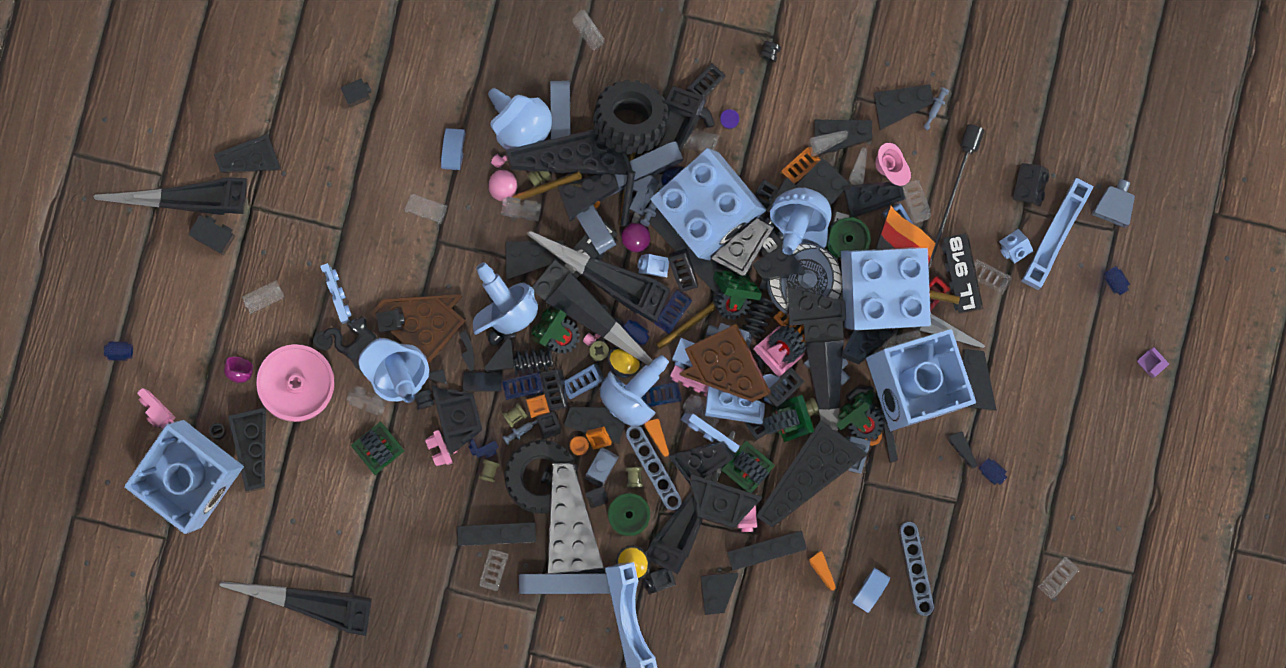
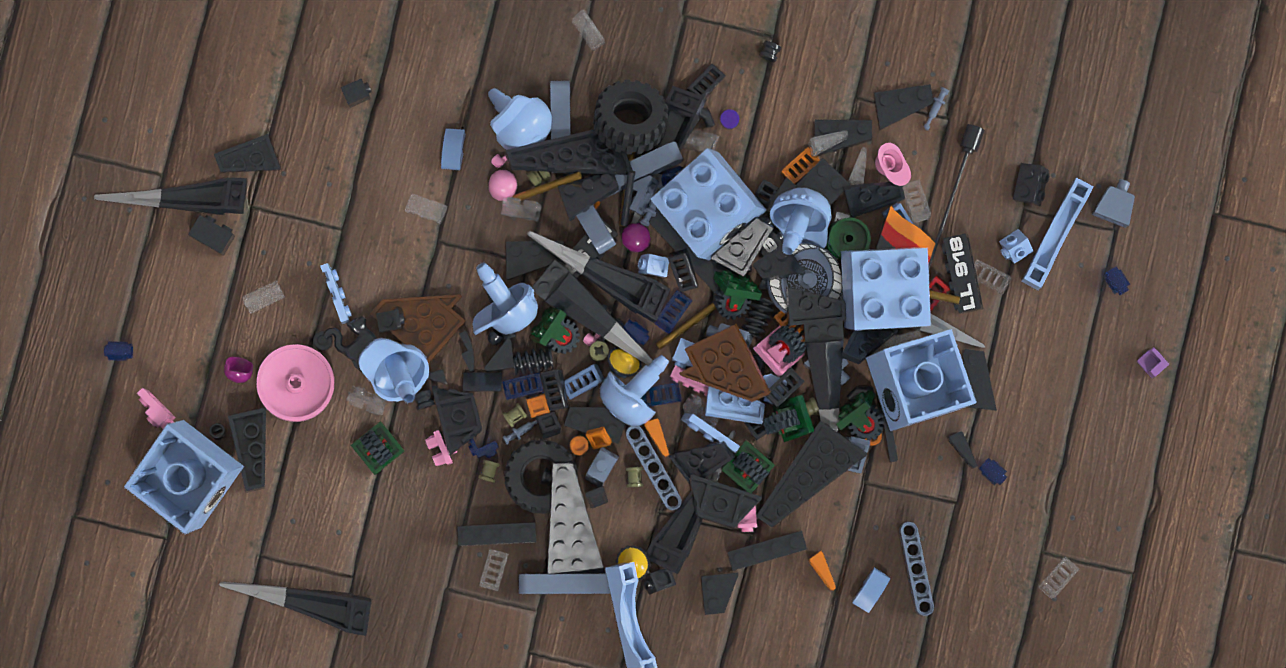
dark green wheel [608,493,650,536] -> none

